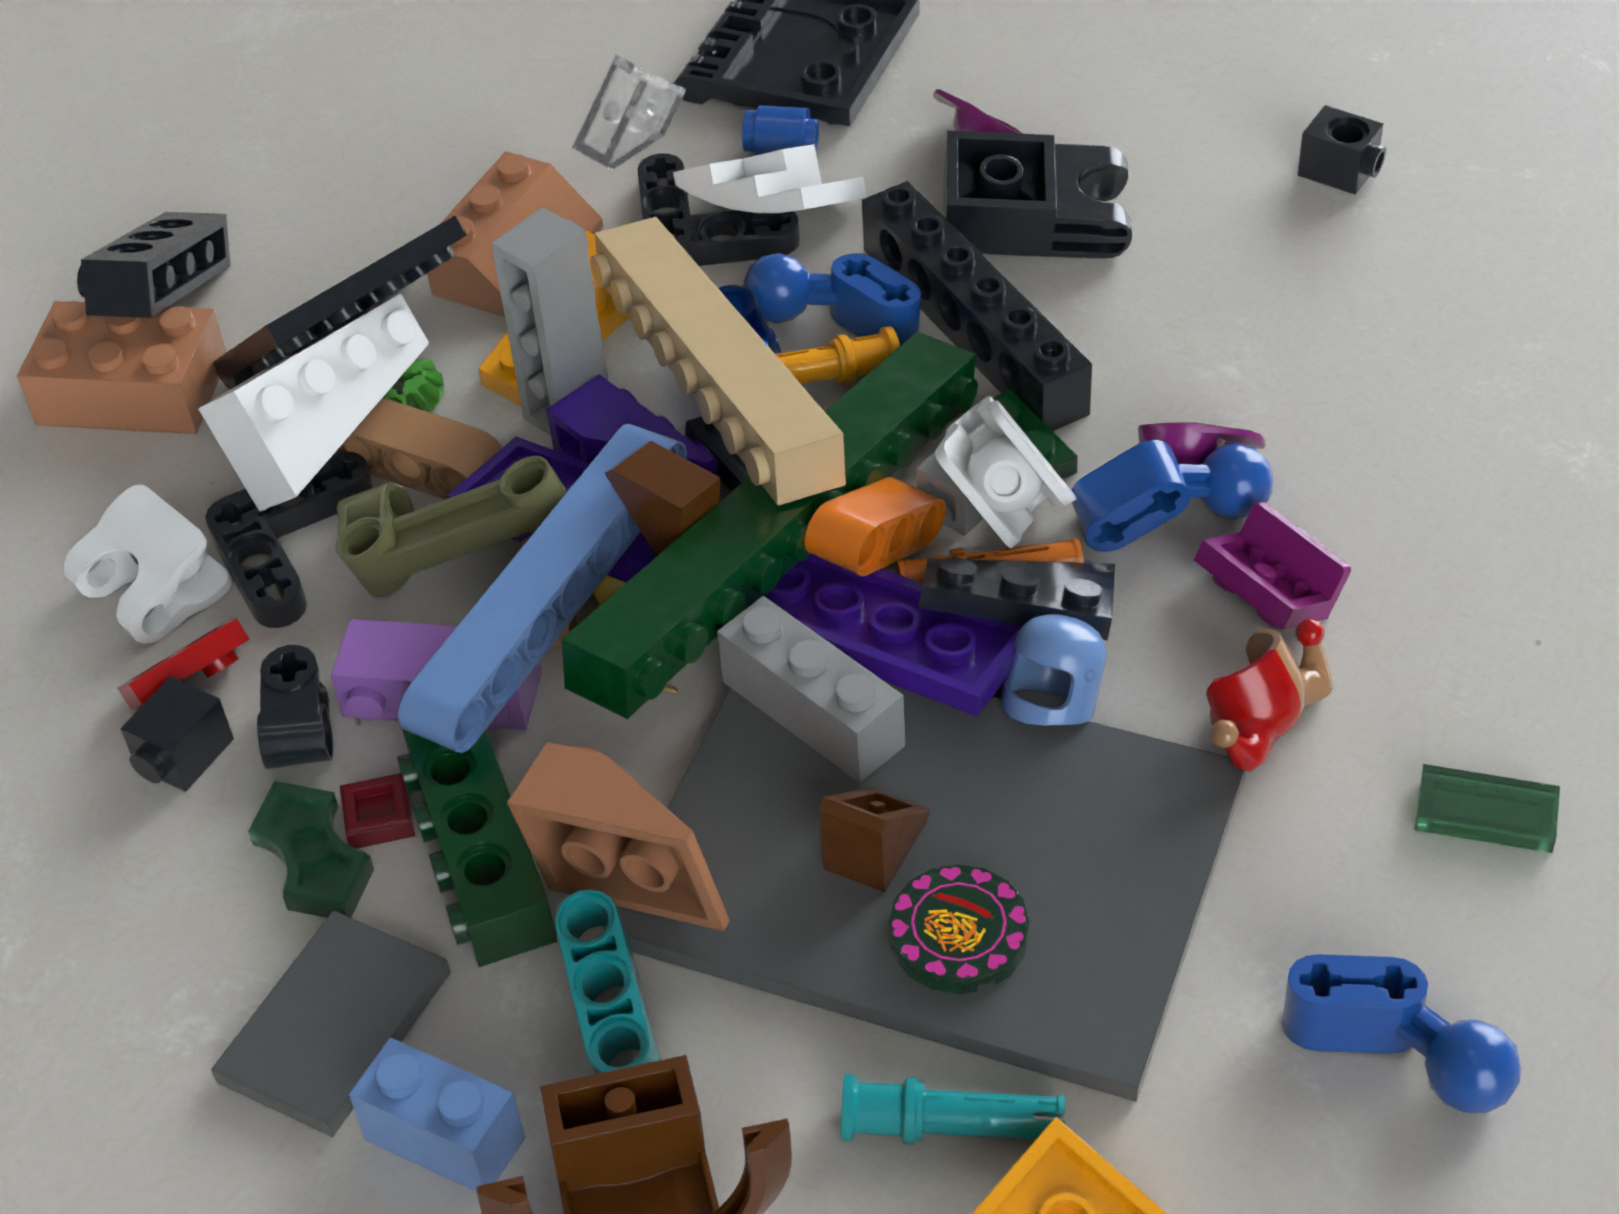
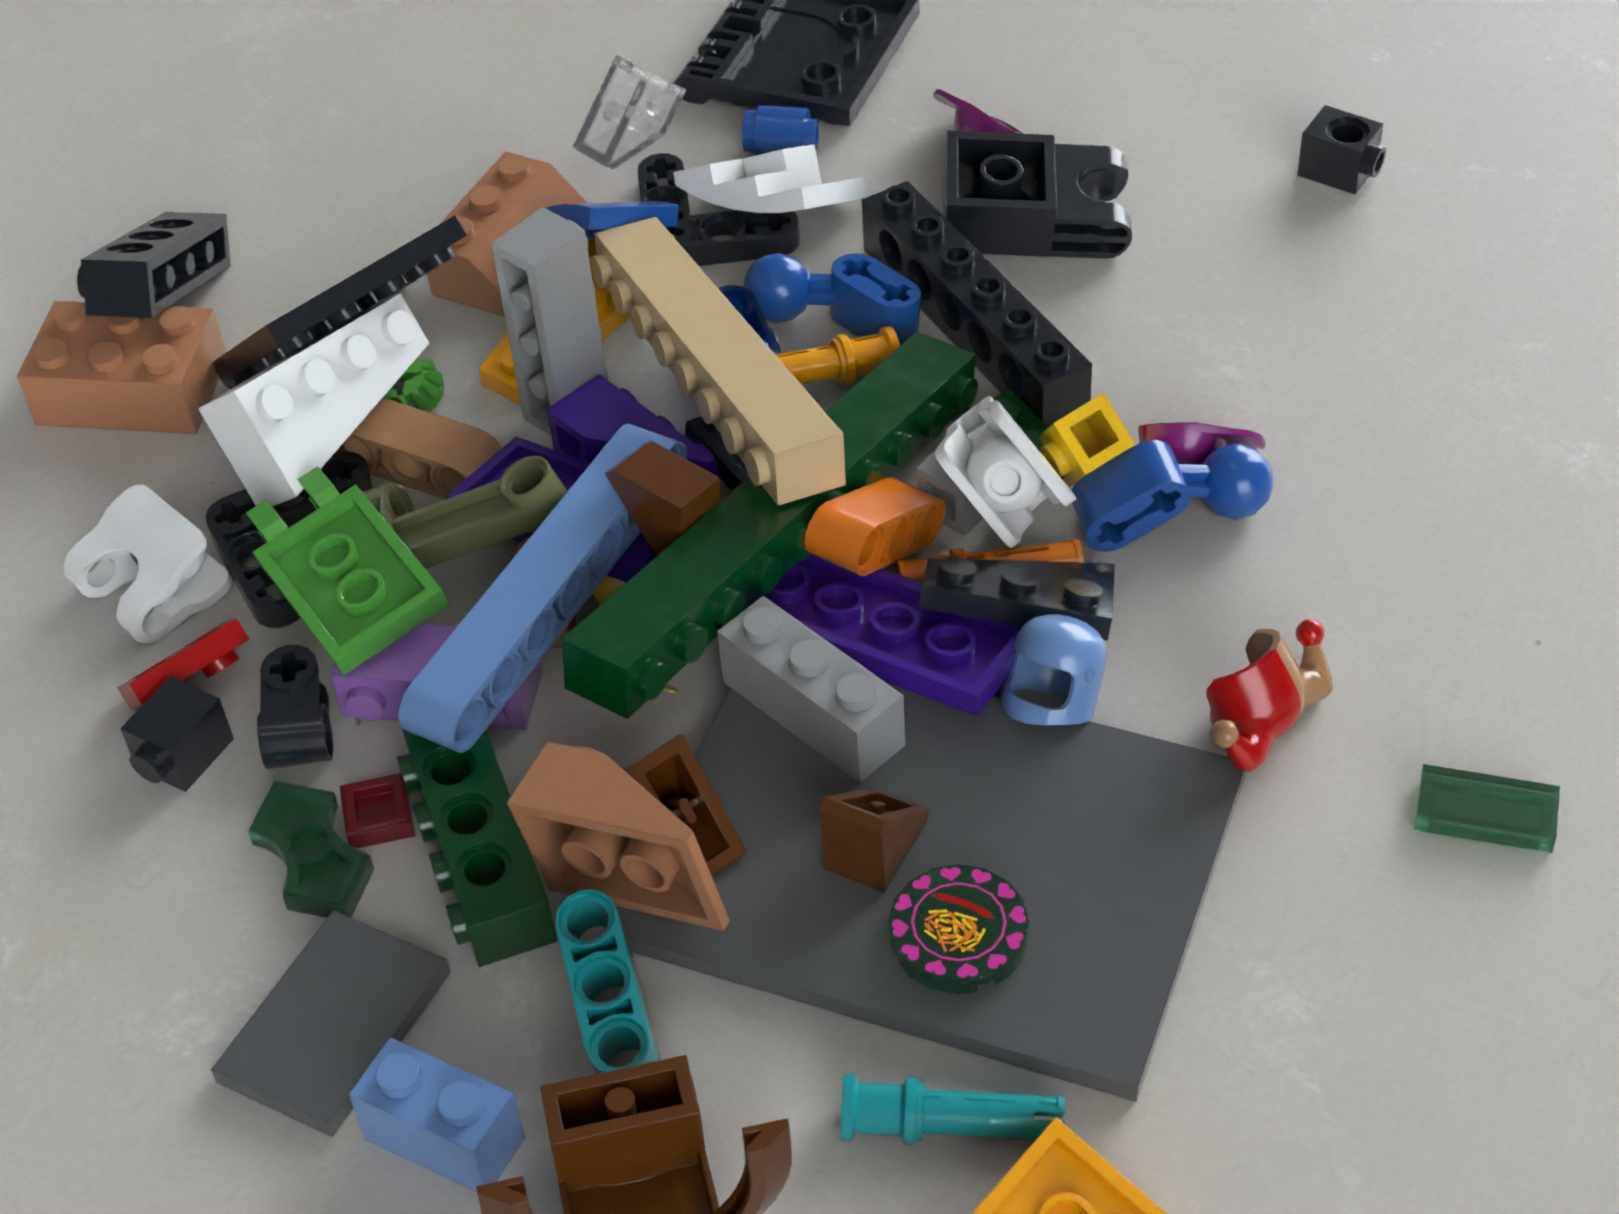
magenta bracket [1194,502,1351,630] -> none
blue beam [1282,954,1521,1113] -> none
none -> bright green tile [246,466,450,676]
none -> blue slope [546,201,679,240]
none -> reddish brown slope [623,734,747,875]
none -> yellow brick [1038,393,1136,487]

